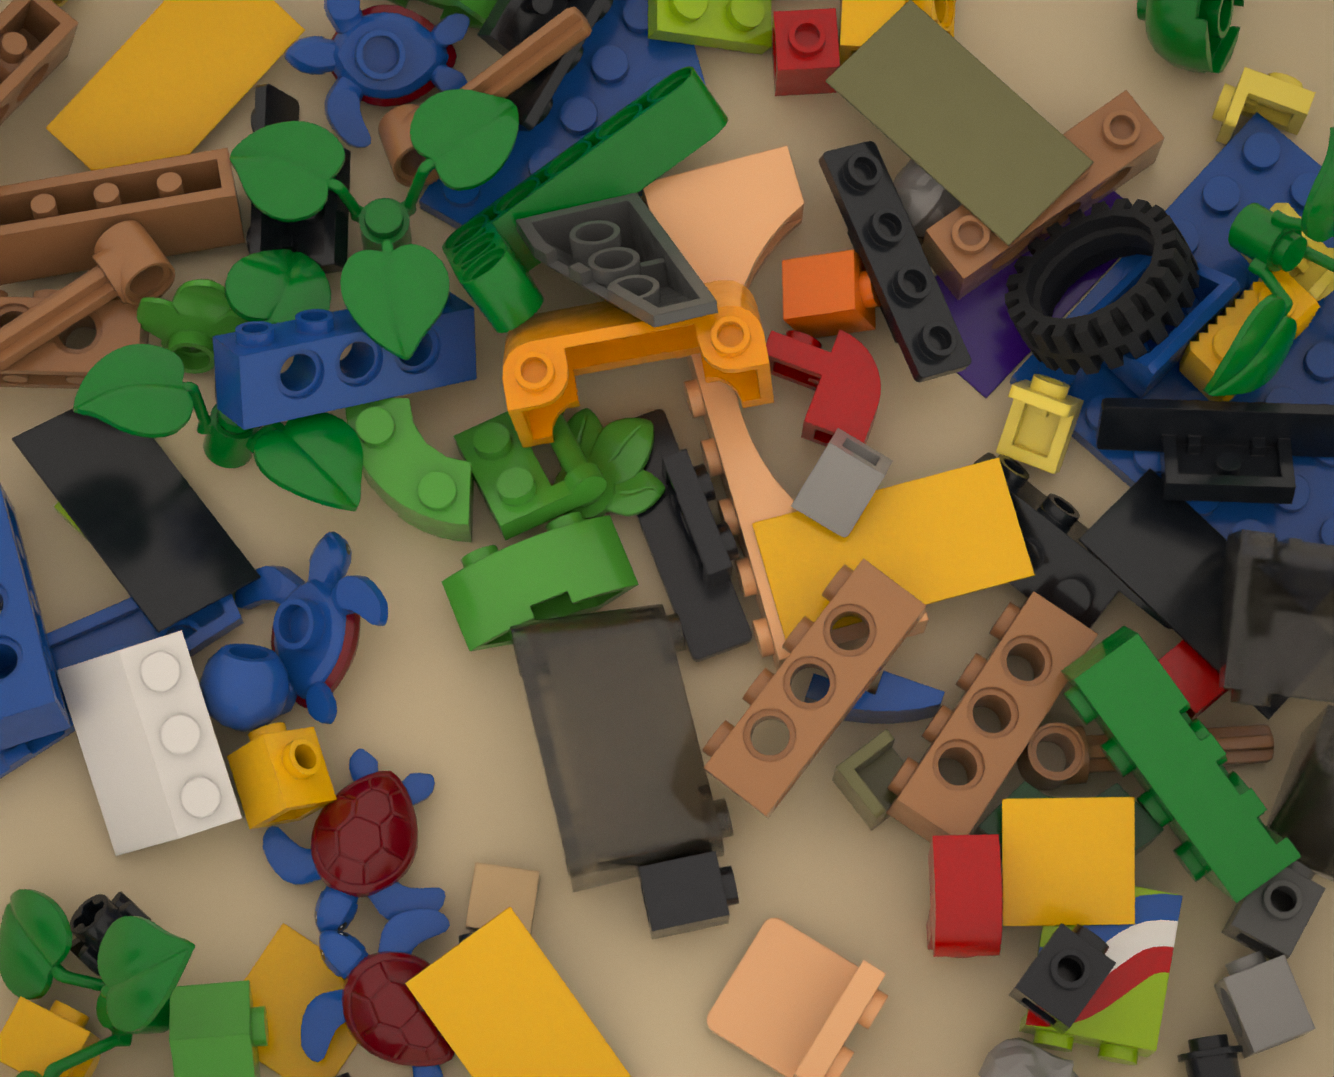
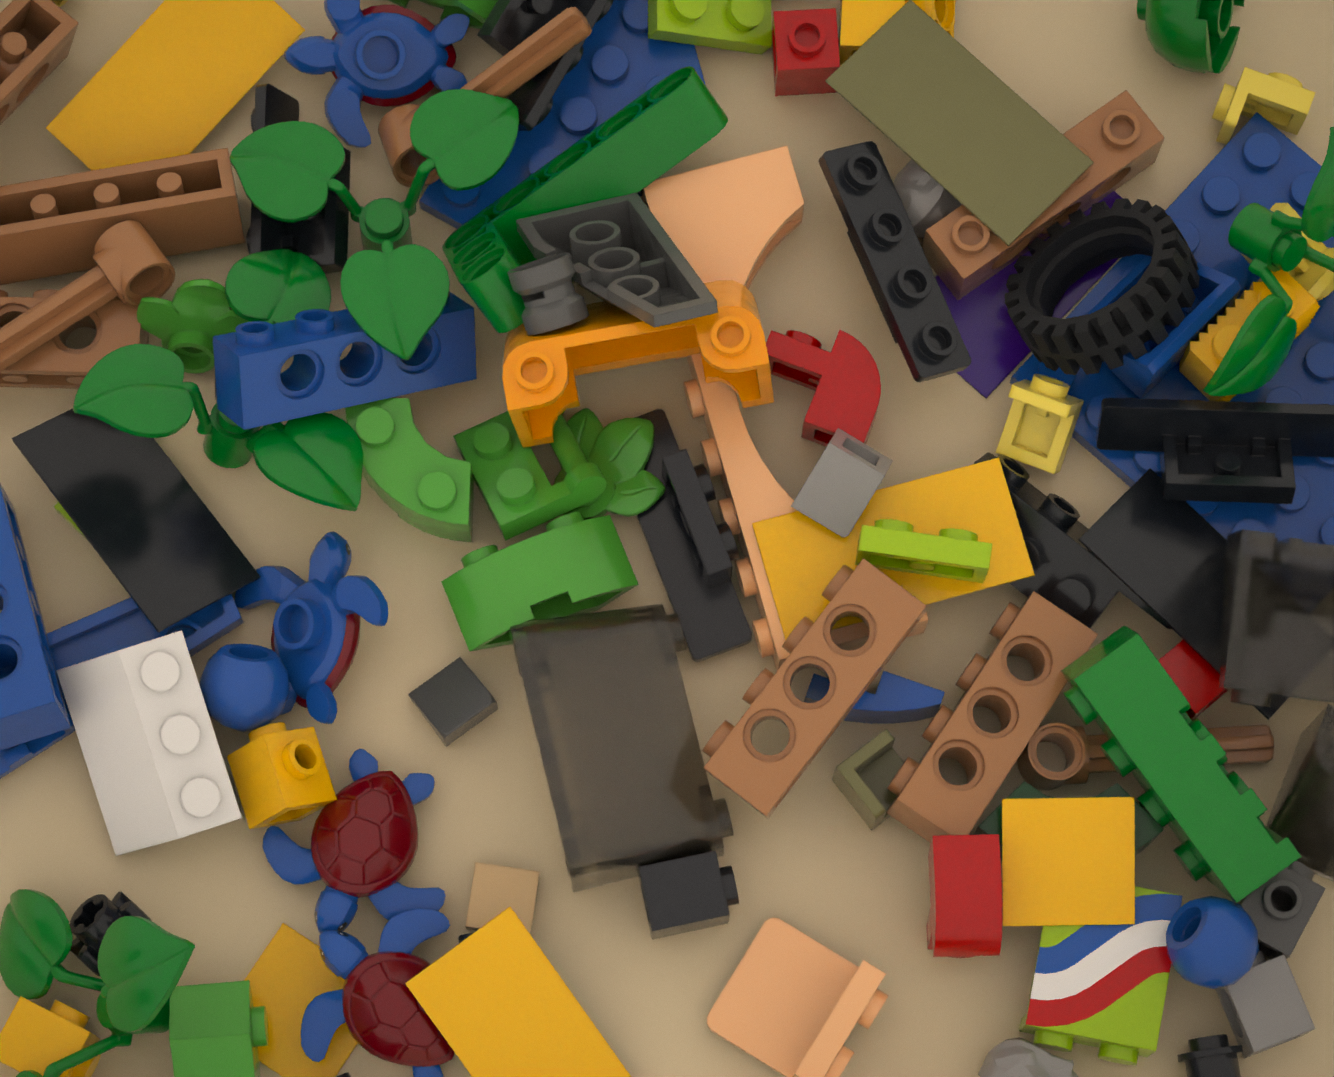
orange brick [782,249,881,338] -> none
black brick [1009,923,1116,1035] -> none
none -> dark grey slope [408,657,498,747]
none -> dark grey wheel [507,252,589,335]
none -> lime plate [855,519,992,583]
none -> blue piece [1166,896,1259,989]

